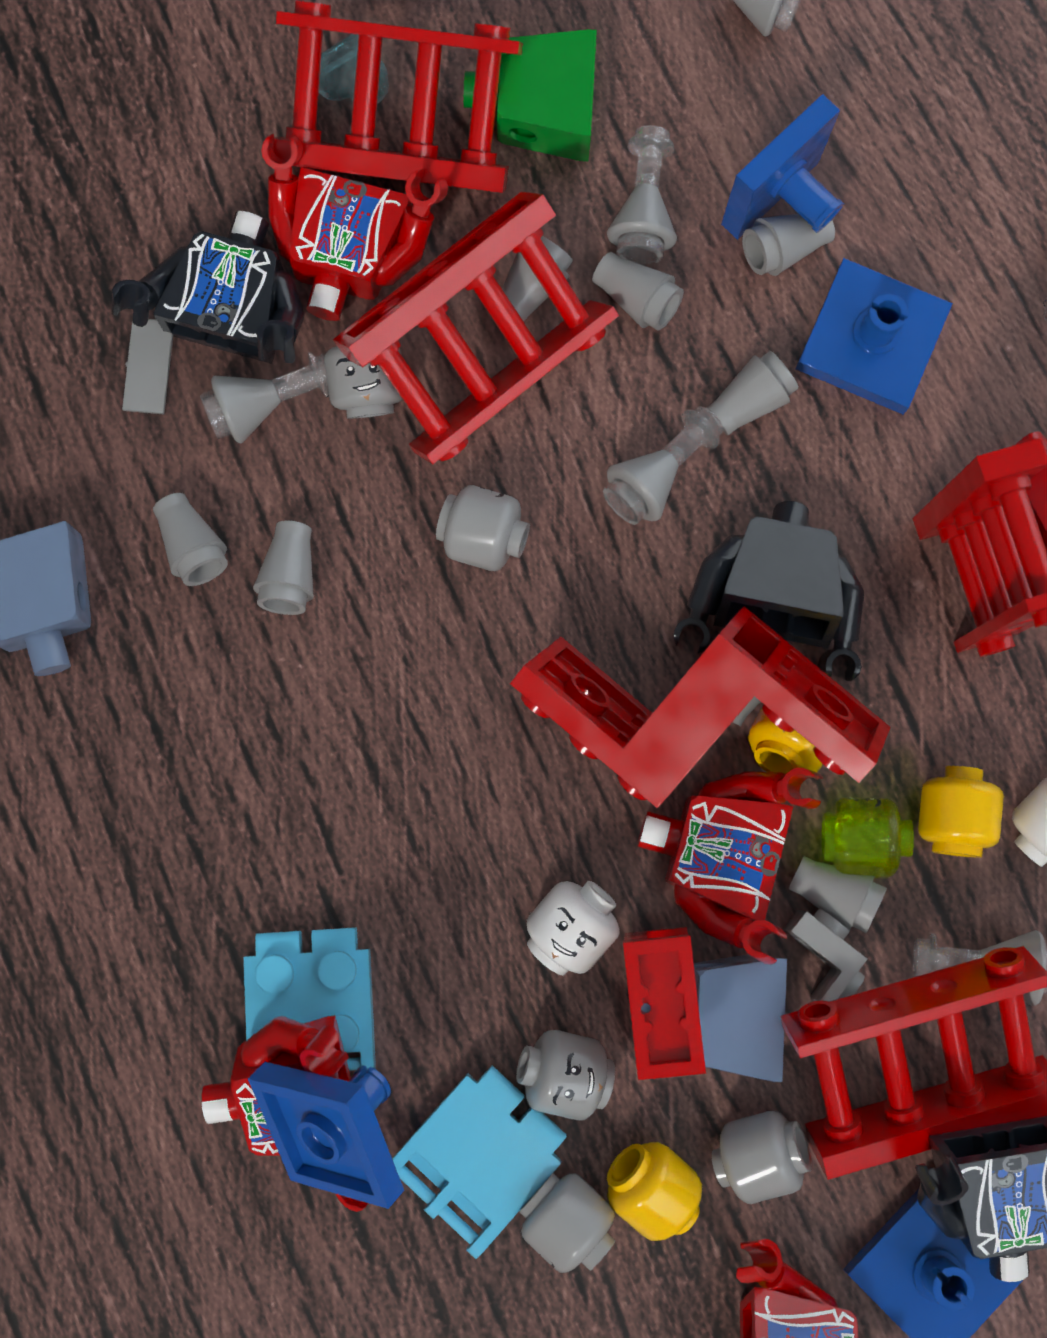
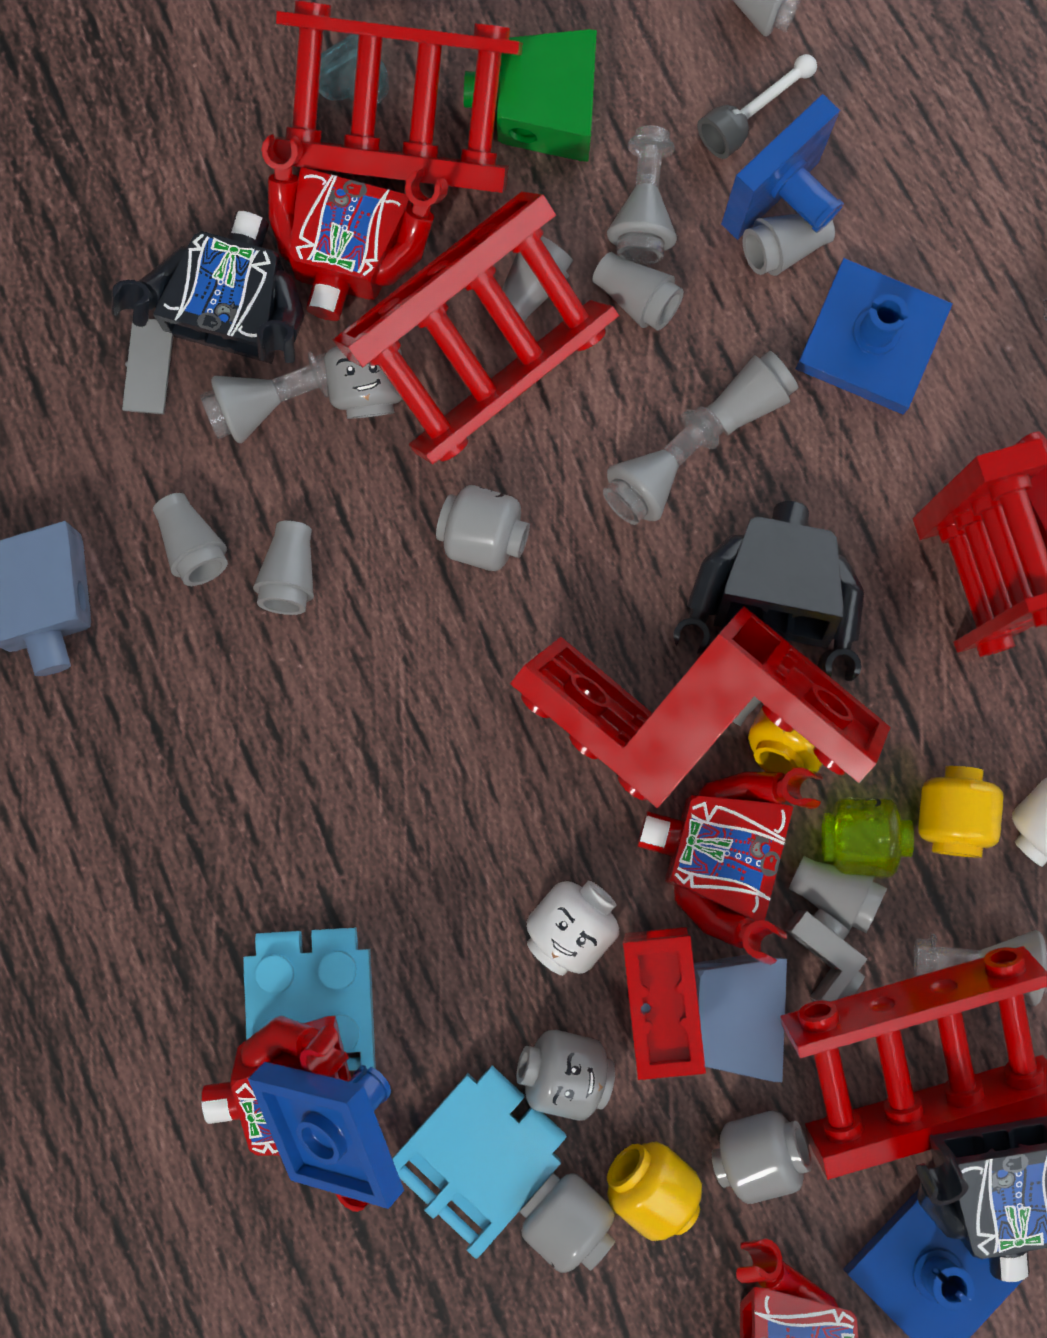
none -> dark grey hinge [697,54,817,159]

